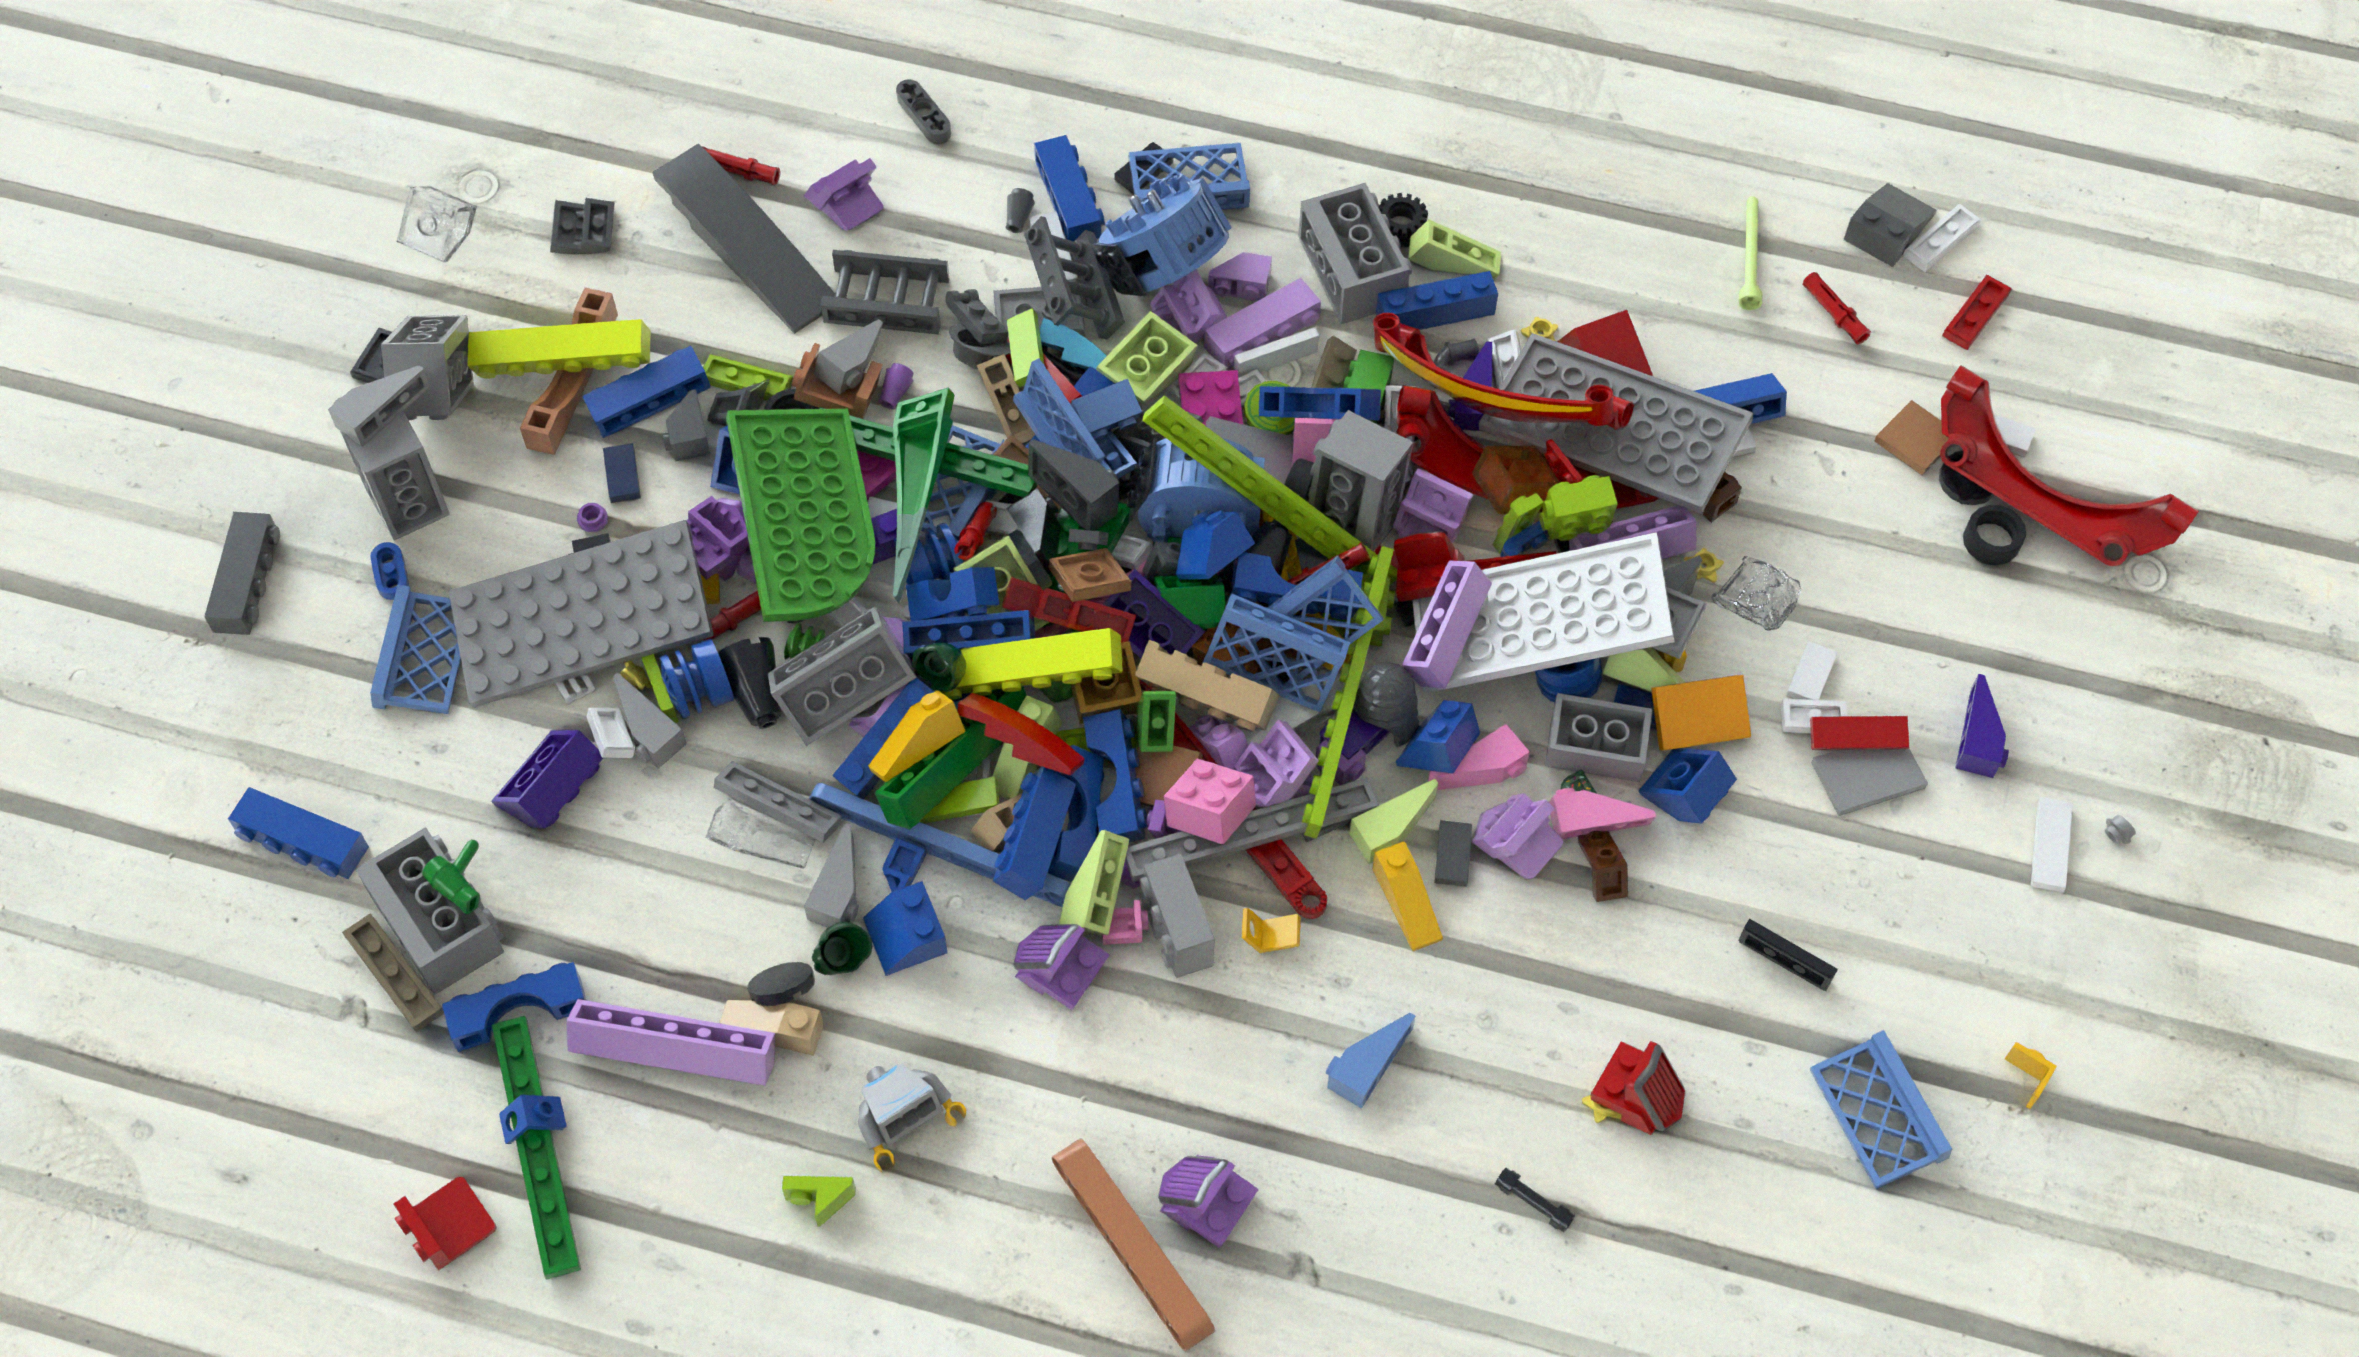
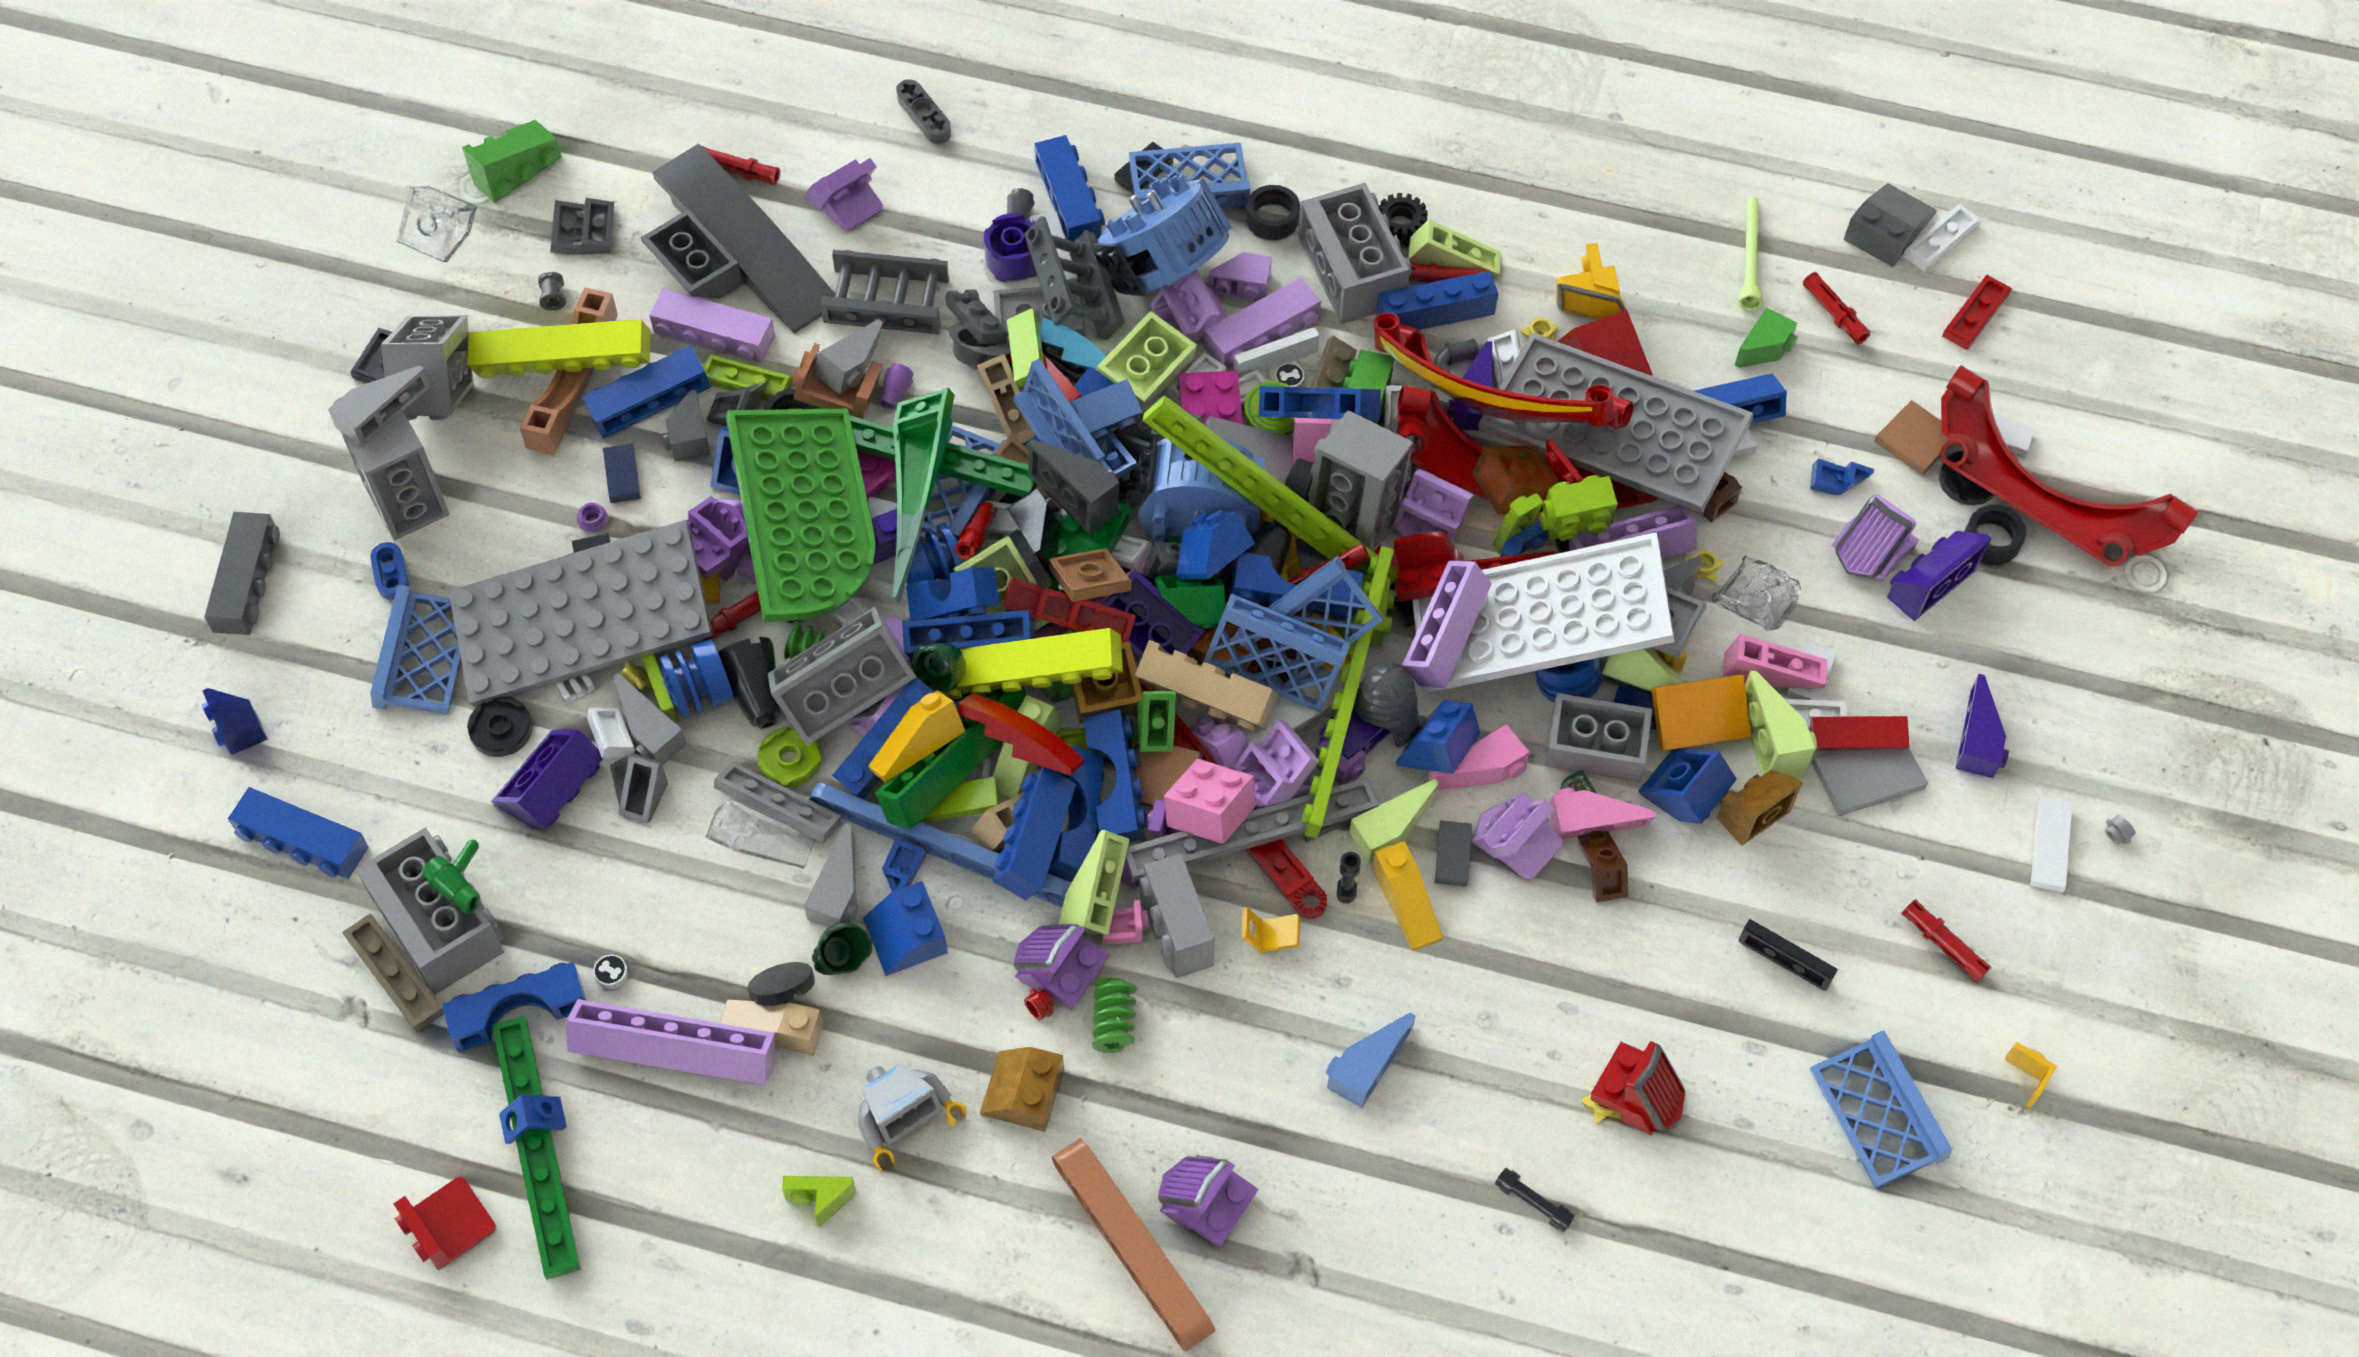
dark grey plate [1068,529,1108,550] -> none
none -> clear blue slope [201,688,268,755]
none -> bright green wedge [462,120,562,203]
none -> black tile [467,697,533,757]
none -> dark grey bush [538,272,566,311]
none -> tile [593,954,628,990]
none -> dark grey slope [610,753,668,824]
none -> dark grey slope [640,209,743,299]
none -> lavender brick [649,288,775,363]
none -> lime tile [757,727,821,788]
none -> pearl gold slope [980,1047,1064,1132]
none -> dark purple brick [984,213,1037,282]
none -> red plate [1024,989,1054,1020]
none -> bright green piece [1092,977,1137,1053]
none -> black tyre [1246,184,1300,240]
none -> tile [1275,363,1304,387]
none -> black bar [1336,852,1361,904]
none -> red pin [1408,262,1491,283]
none -> yellow piece [1555,243,1627,320]
none -> pearl gold slope [1717,770,1803,846]
none -> bright pink slope [1723,634,1827,688]
none -> bright green slope [1735,308,1798,367]
none -> yellowish green slope [1745,671,1817,779]
none -> blue slope [1810,458,1874,496]
none -> lavender piece [1832,494,1919,581]
none -> dark purple slope [1887,531,1992,622]
none -> red pin [1901,899,1991,982]

